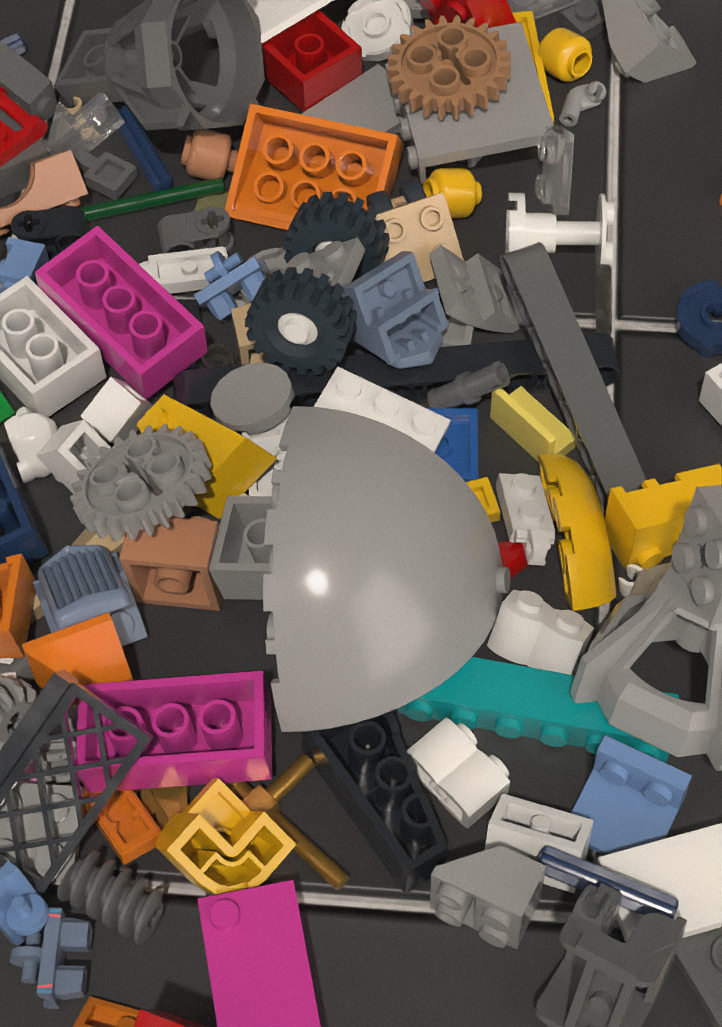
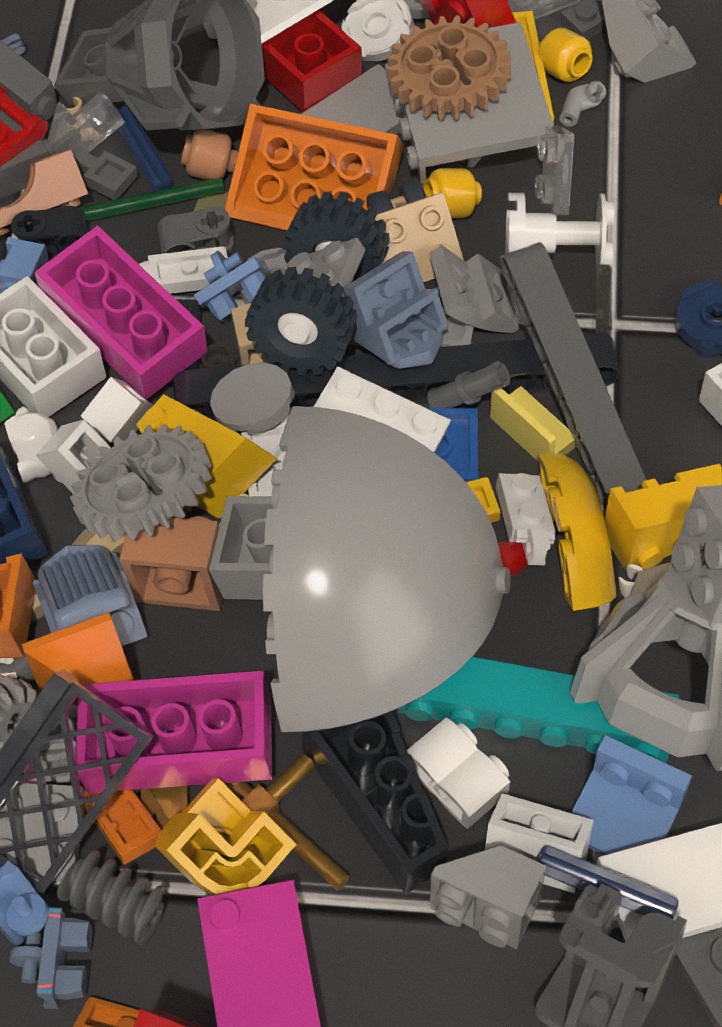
white brick [487,590,594,675] -> none

